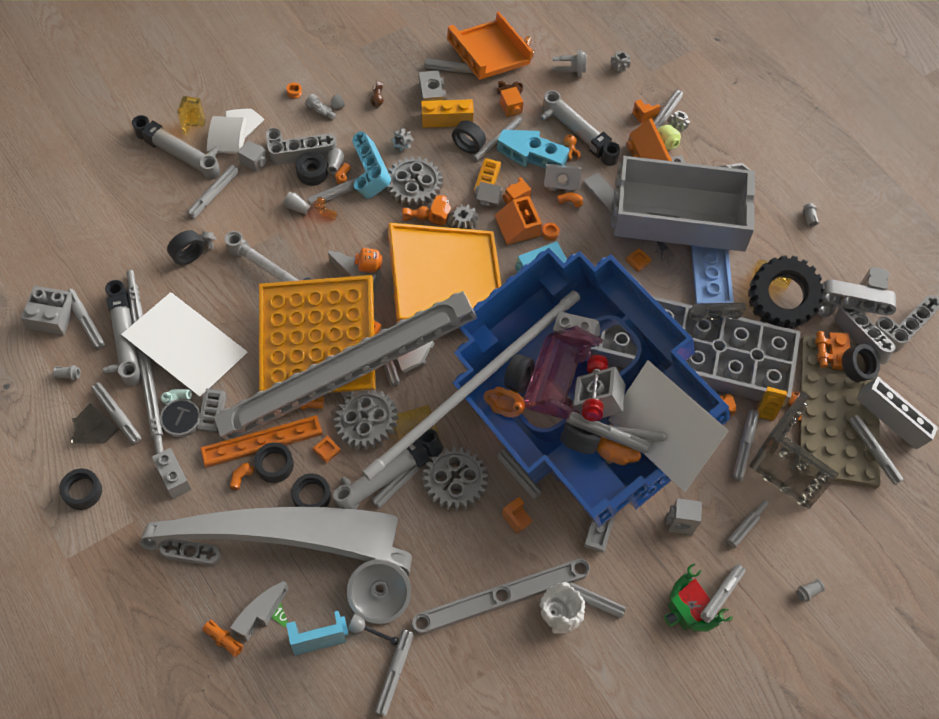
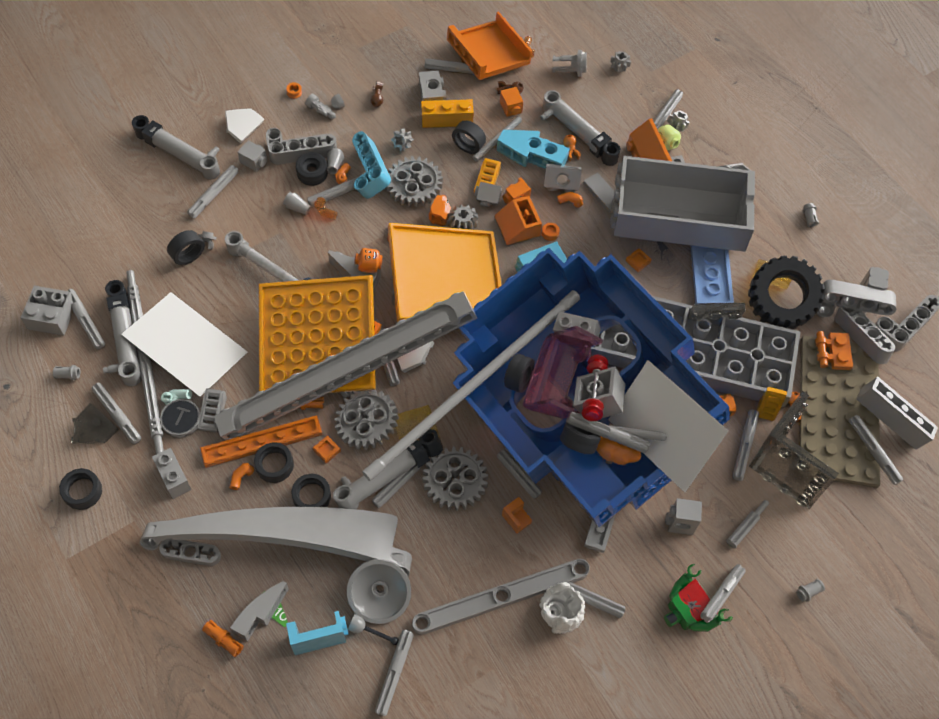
clear yellow panel [177,96,206,134] -> none
white slope [207,116,247,154] -> none
orange arm [402,206,430,221] -> none
orange arm [484,386,525,417] -> none
orange panel [632,99,661,124] -> none
black tyre [842,344,880,383] -> none

